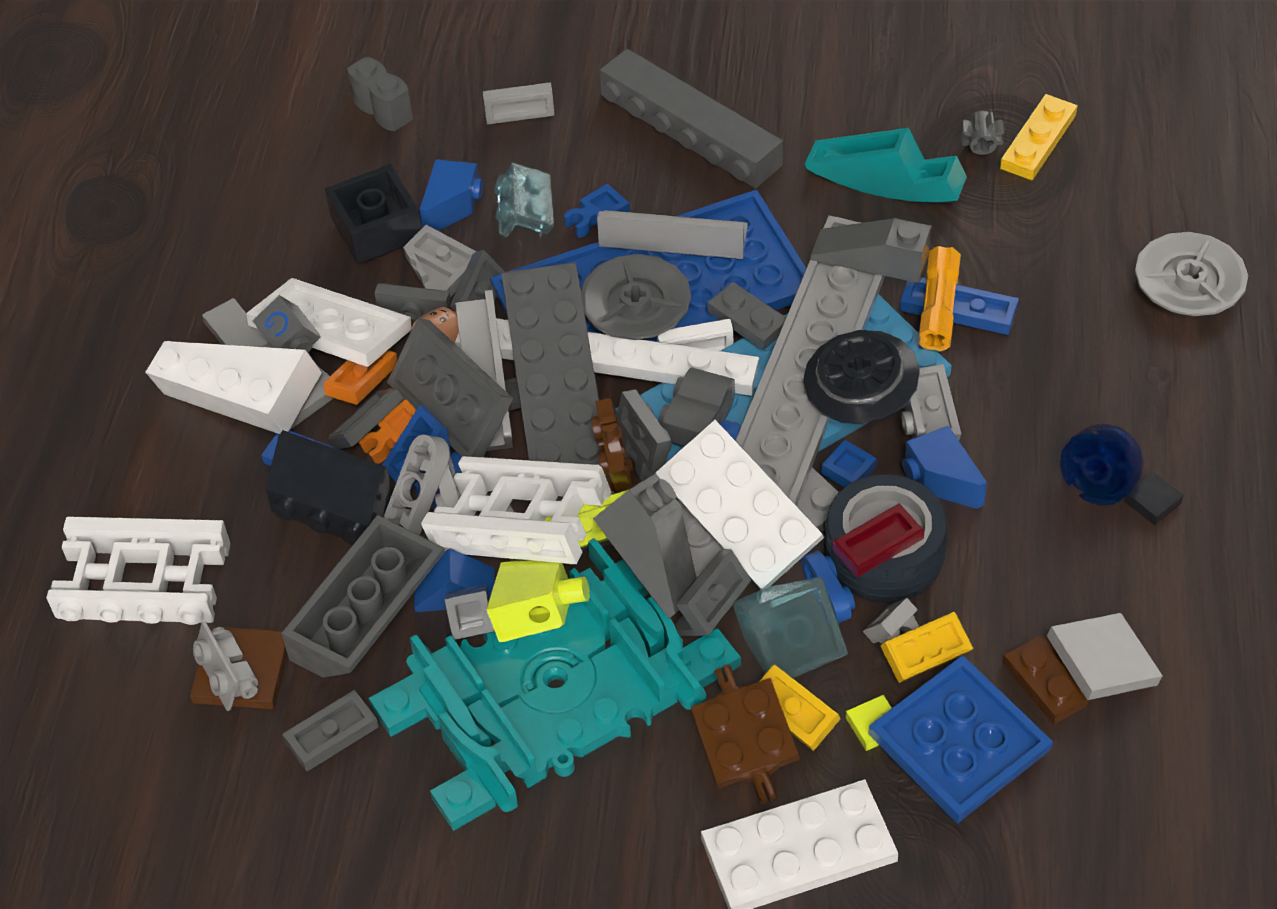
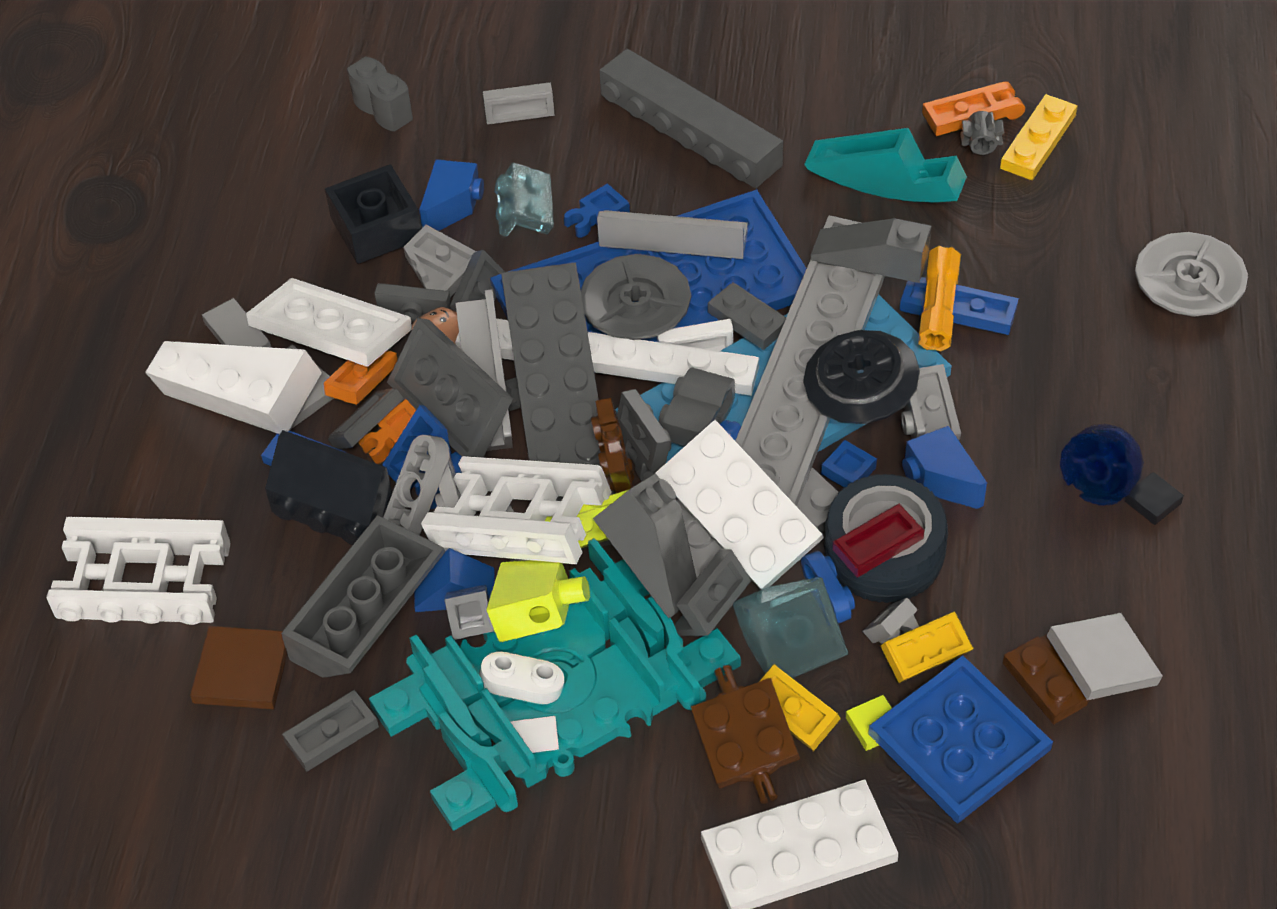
light grey hinge [193,622,258,711] -> none
dark grey brick [252,295,321,353] -> none
none -> white plate [479,652,564,704]
none -> white sticker [510,716,559,753]
none -> orange plate [922,82,1025,136]

